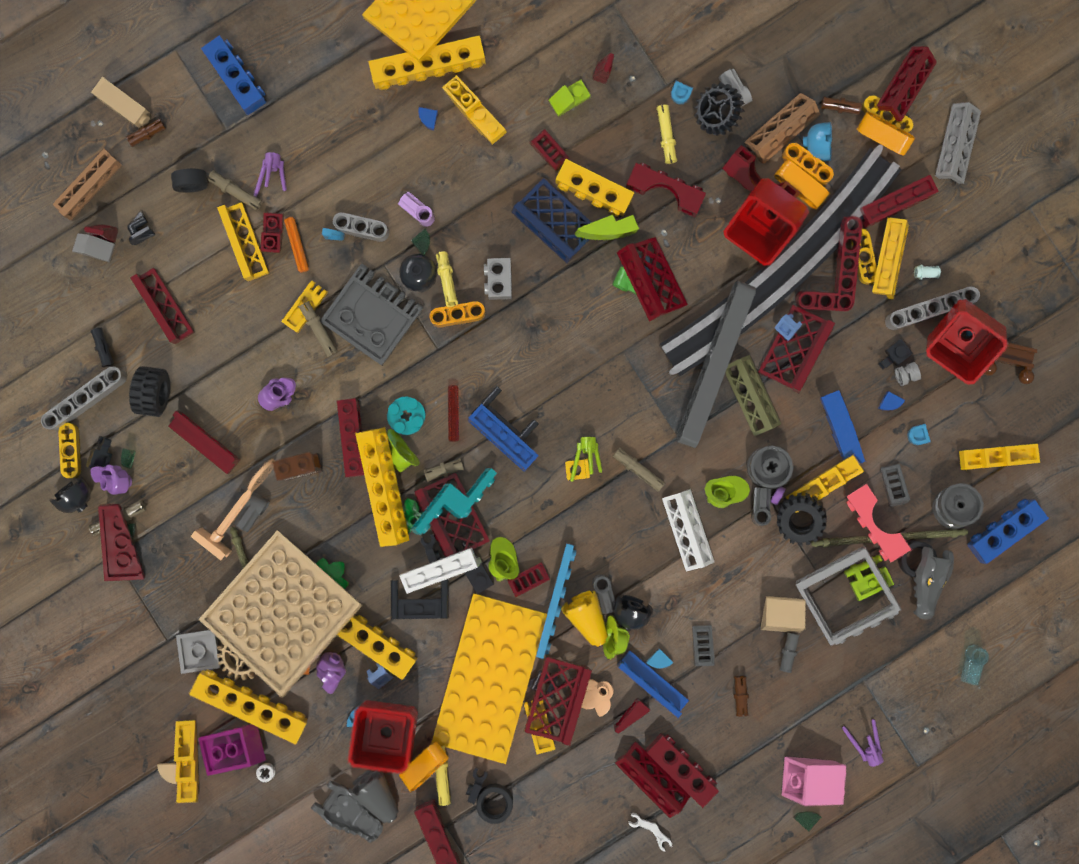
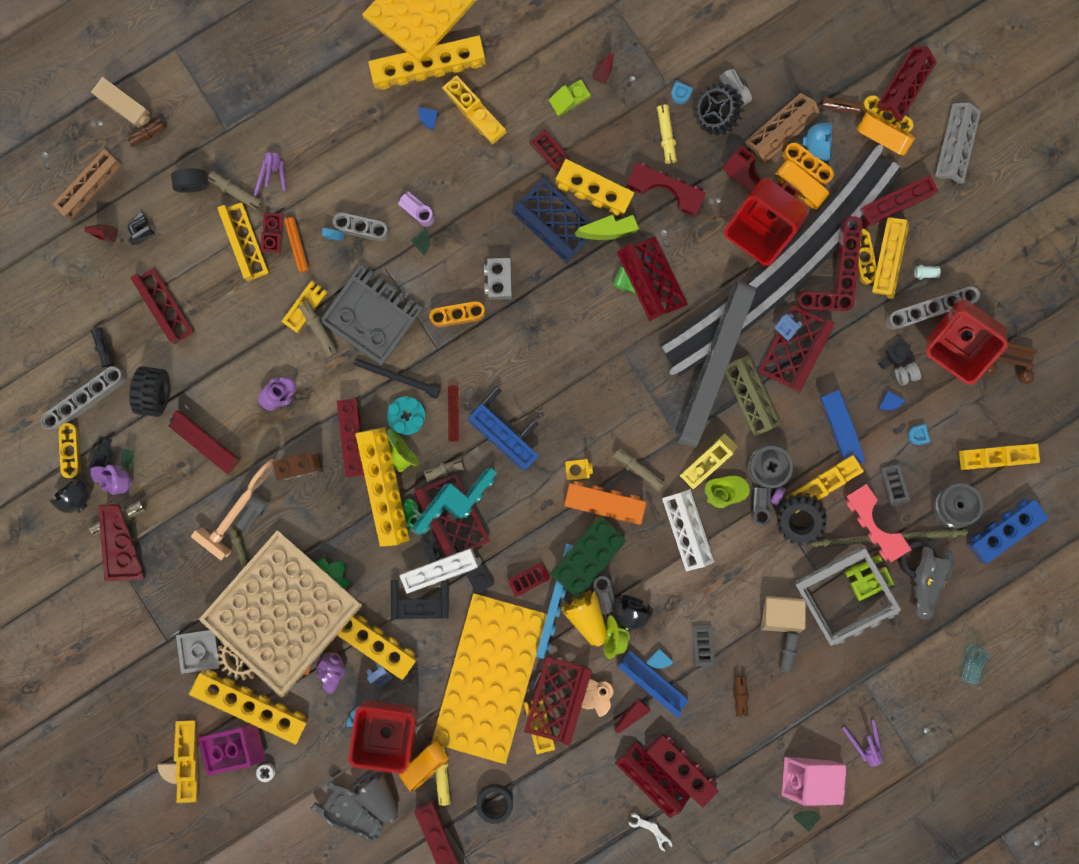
light grey slope [72,233,115,262] -> none
blue brick [201,35,266,115] -> none
black cylinder [399,254,437,292] -> none
light yellow pin [436,251,458,307] -> none
black plate [466,766,488,804] -> none
lime piece [488,537,519,581] -> none
lime plant [570,437,602,482] -> none
none -> black piece [353,359,442,399]
none -> dark green plate [550,515,627,600]
none -> orange wedge [564,481,646,525]
none -> light yellow slope [680,433,738,489]

